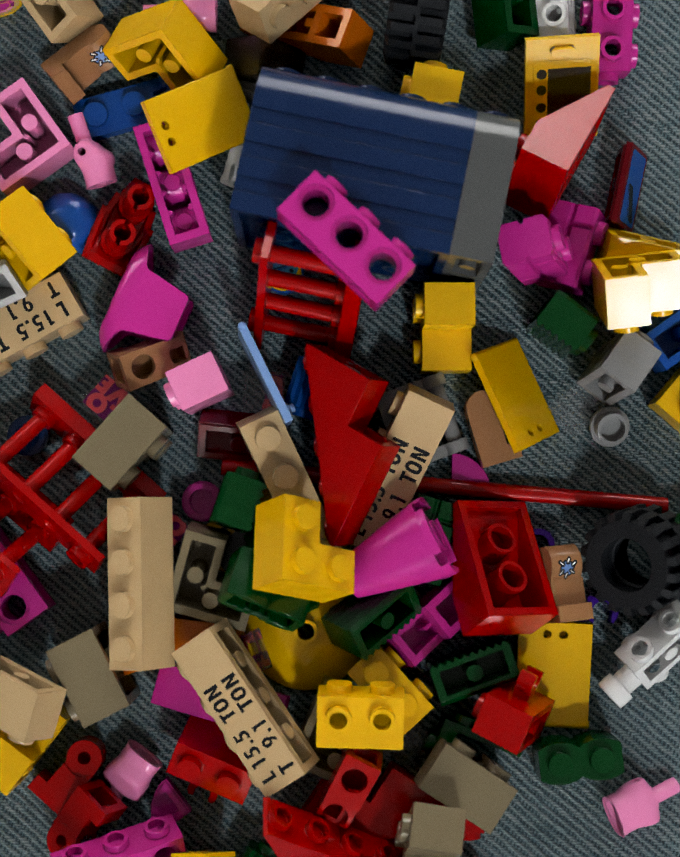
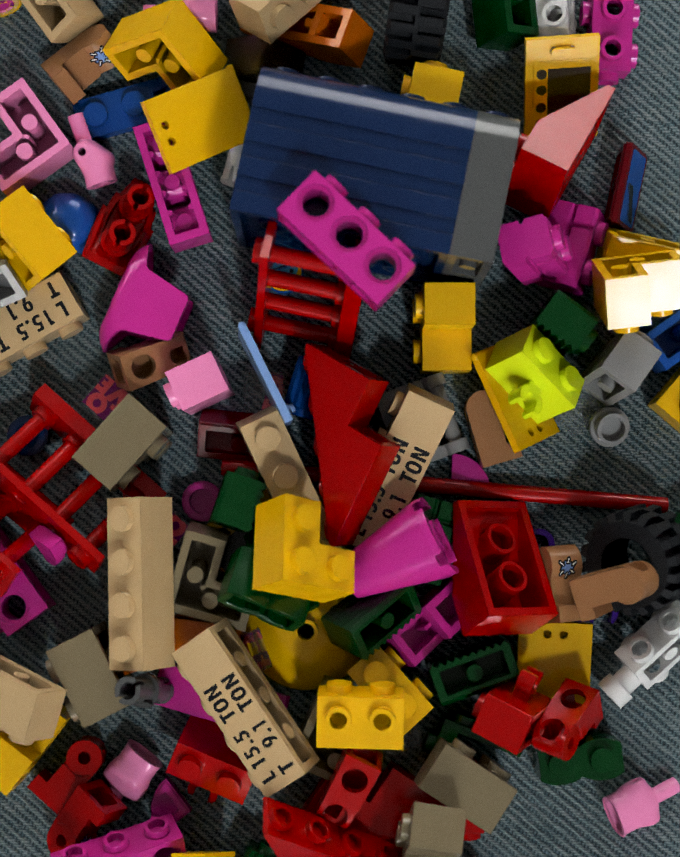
none -> dark pink tile [29,525,67,566]
none -> dark grey pin [114,673,174,708]
none -> neon yellow brick [485,324,585,424]
none -> red leg [532,678,604,761]
none -> medium nougat leg [568,560,659,622]

